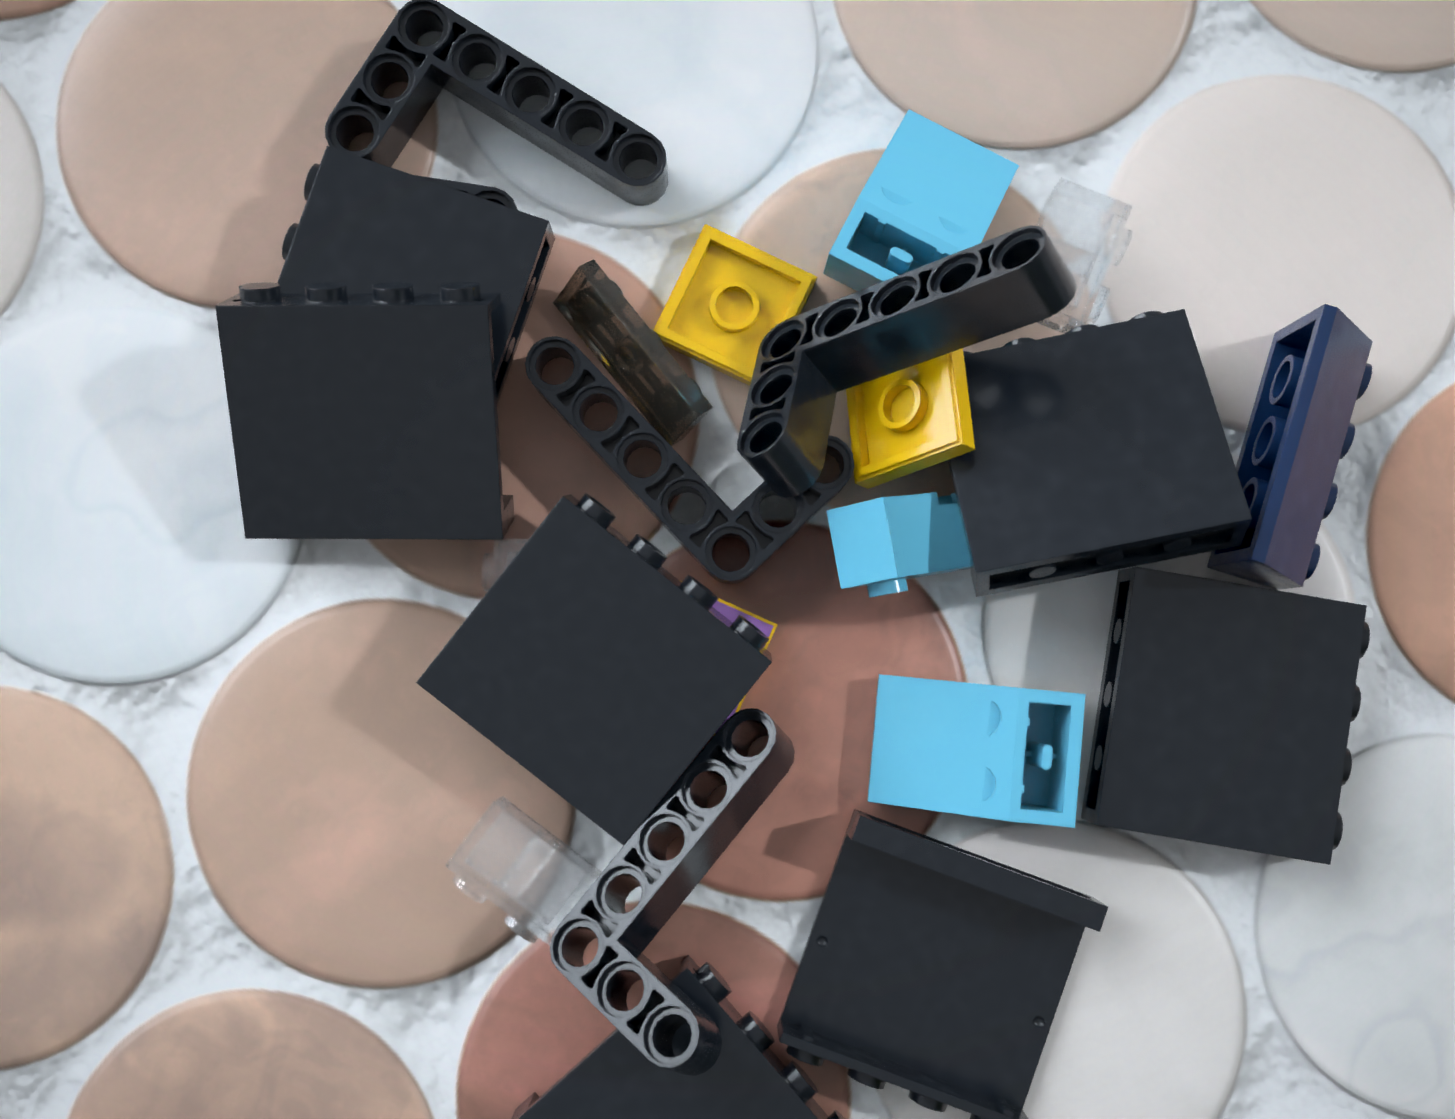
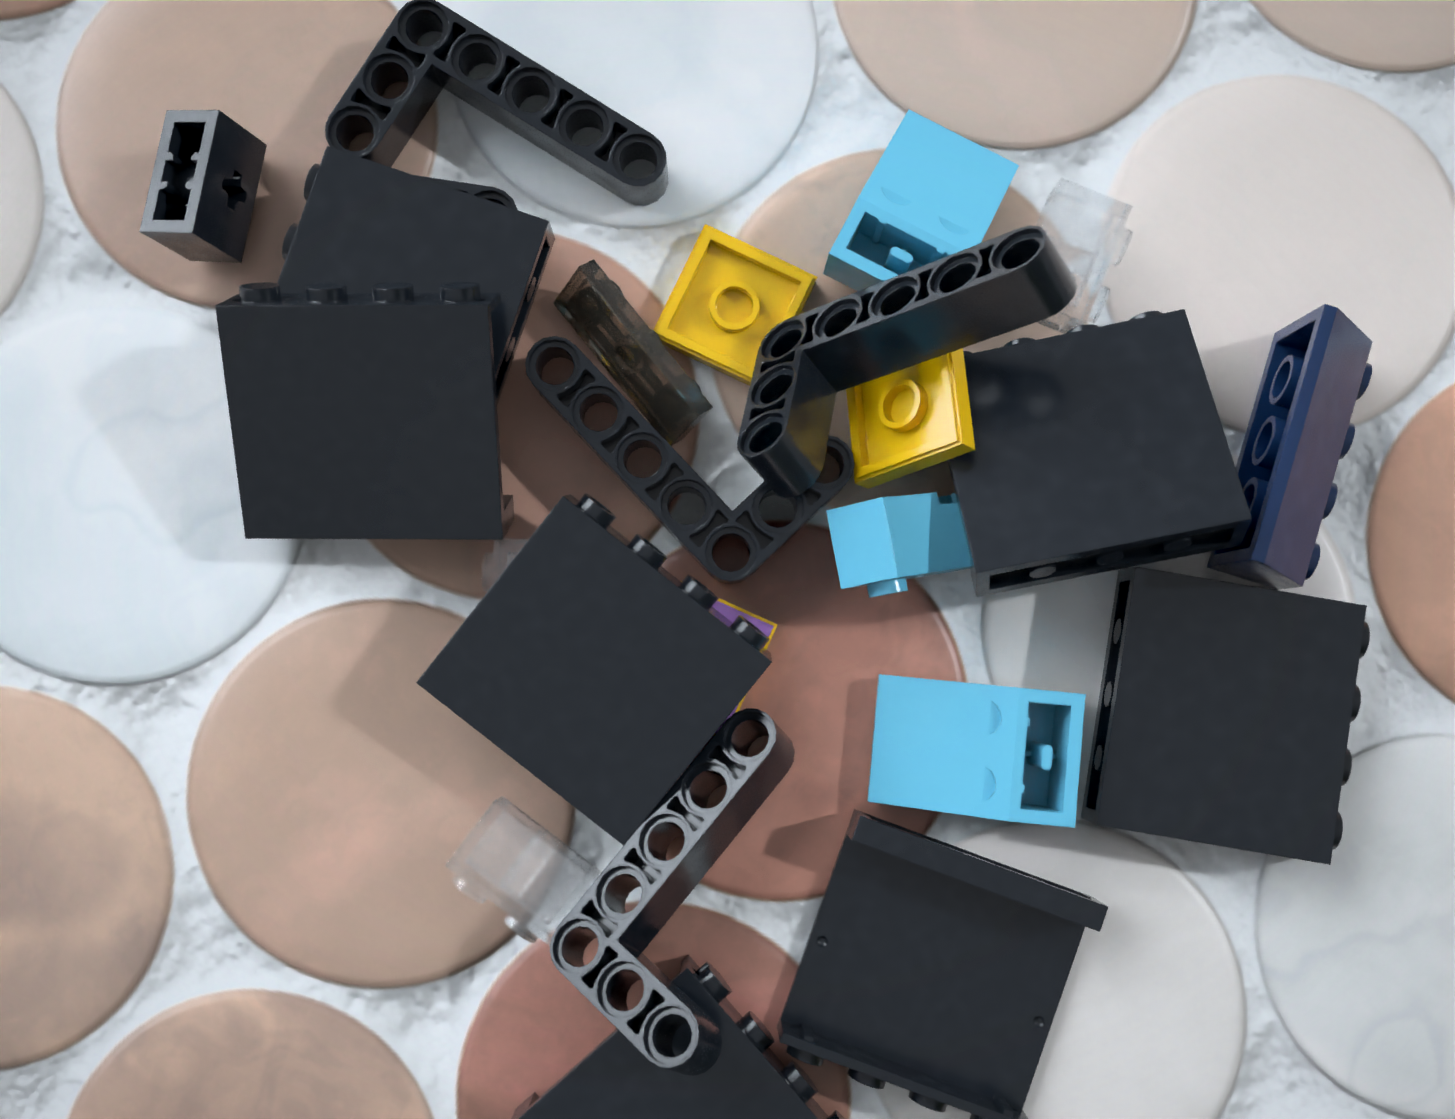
none -> black brick [139,110,267,263]

